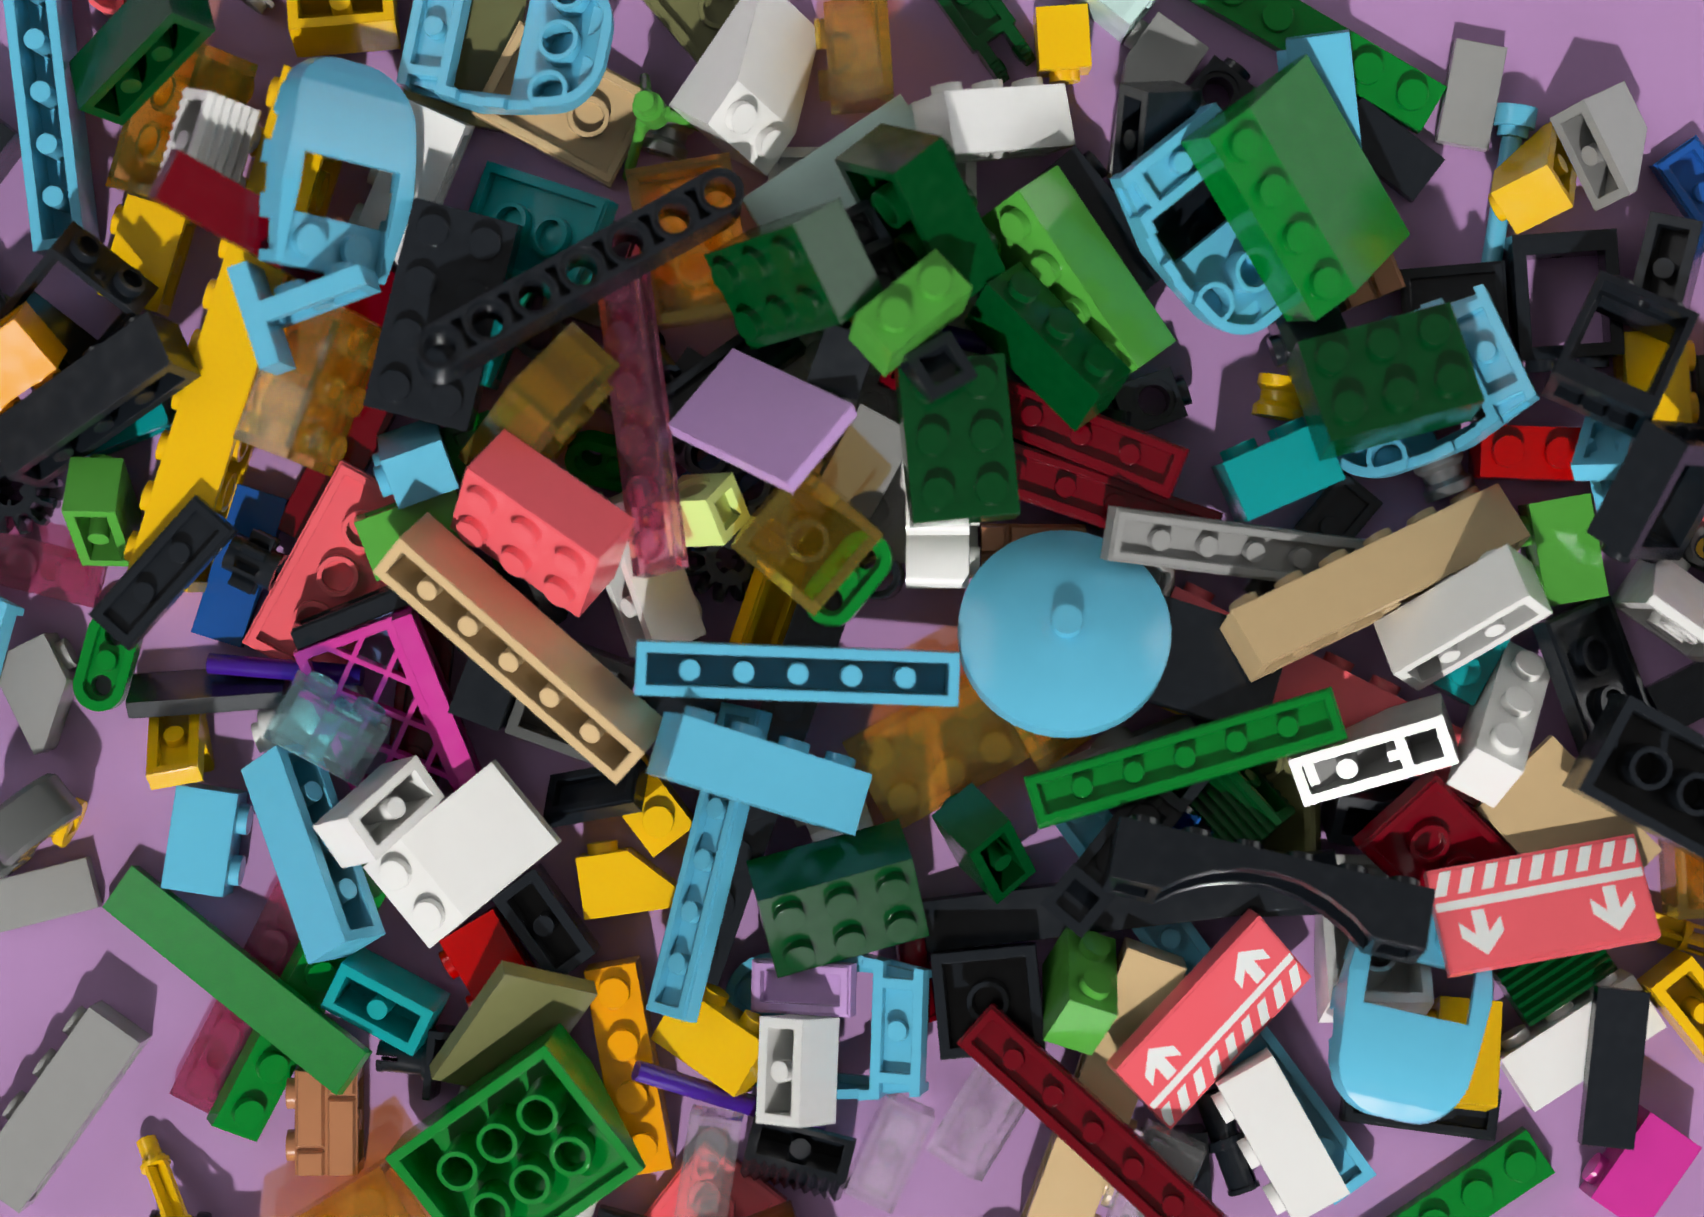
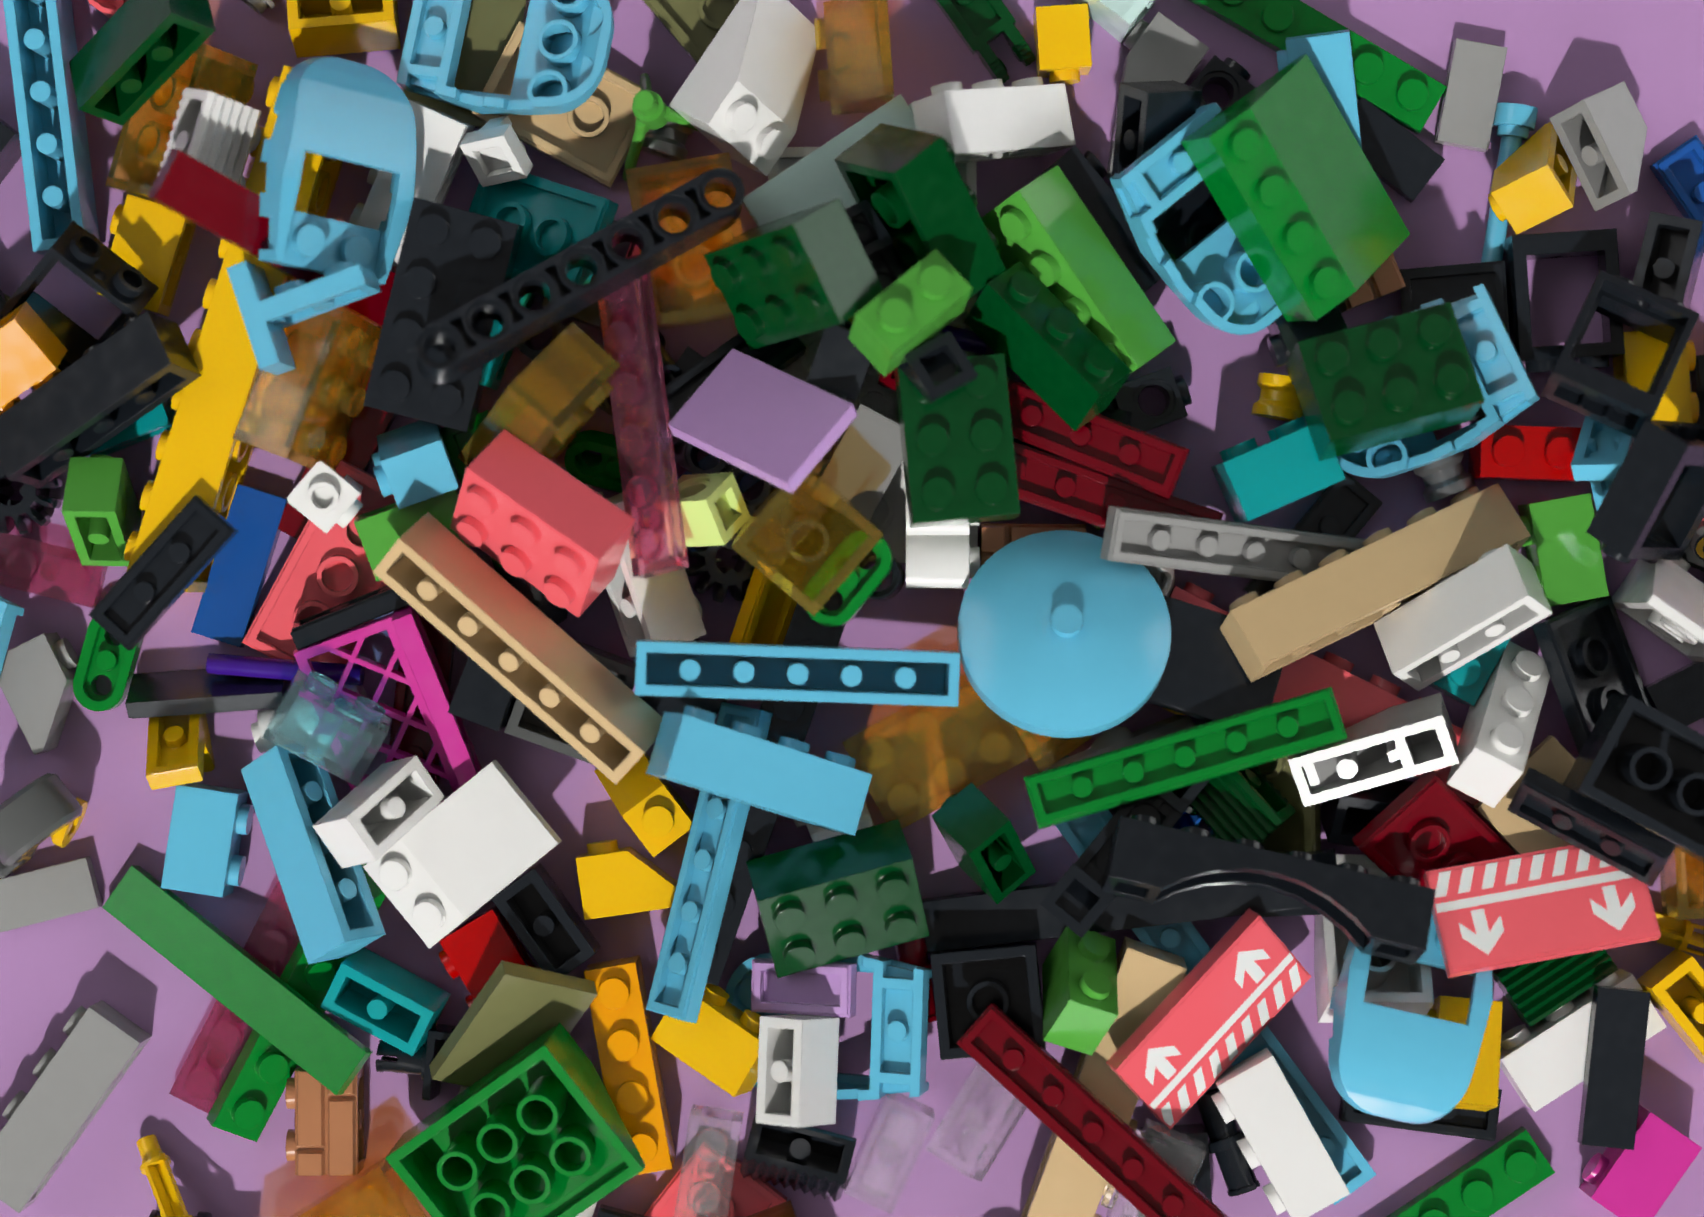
black gear [221,529,287,595] -> none
black tile [543,758,648,828] -> none
dark purple bar [631,1060,826,1130] -> none
none -> white bracket [287,460,363,534]
none -> white tile [459,115,533,187]
none -> black tile [1507,767,1676,887]

